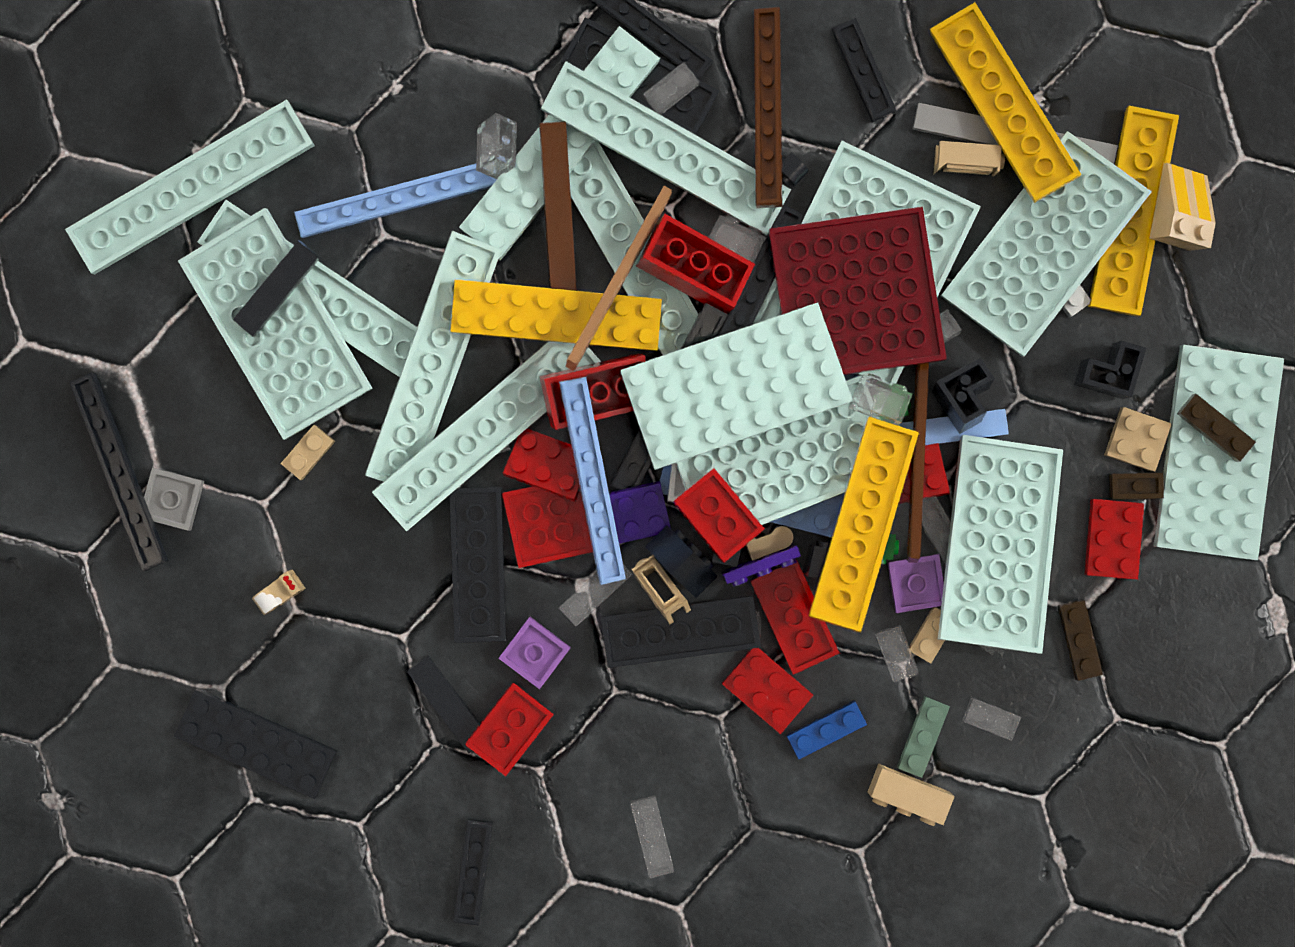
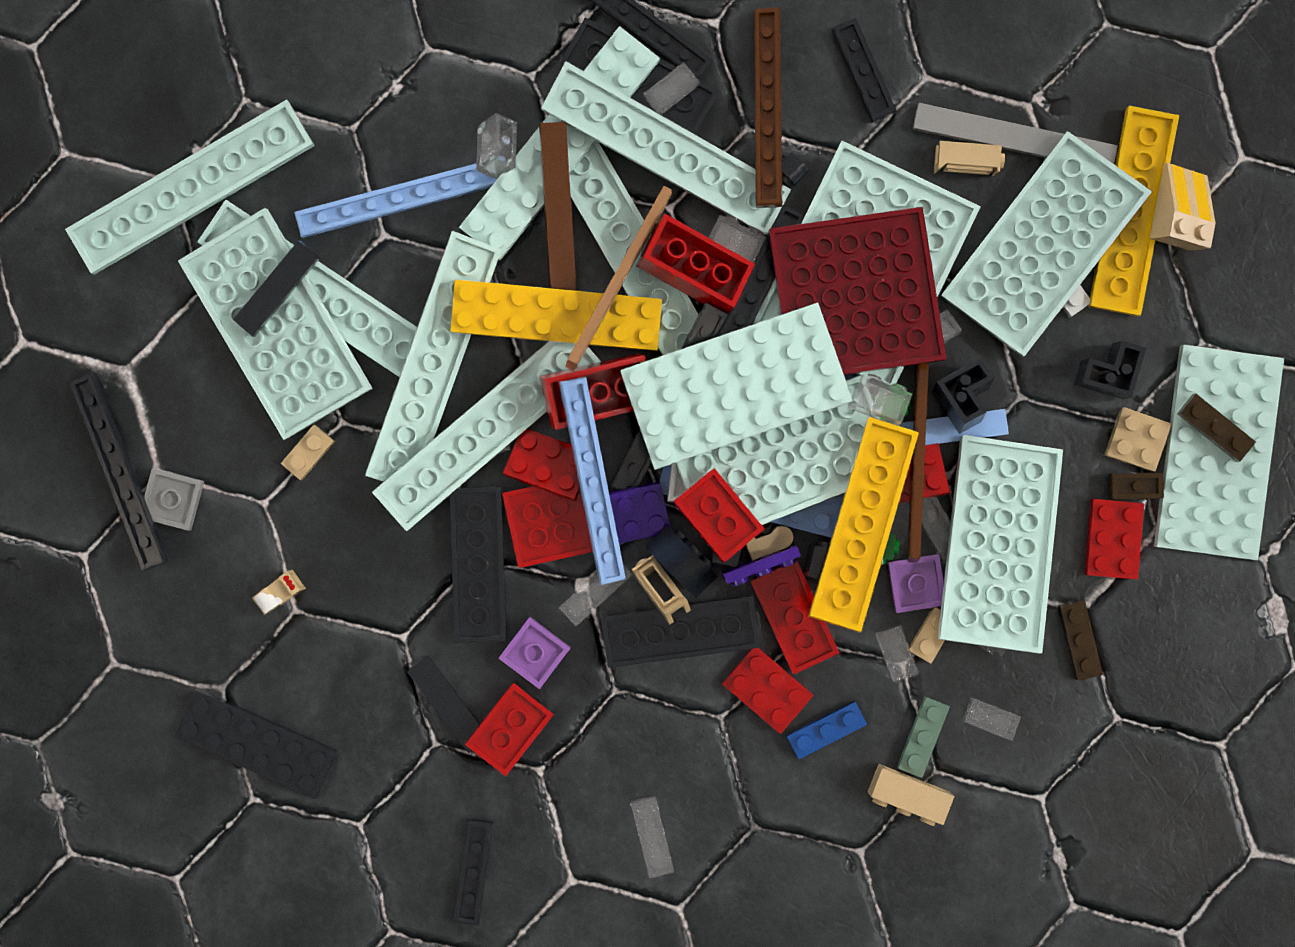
yellow plate [930,2,1081,203] -> none

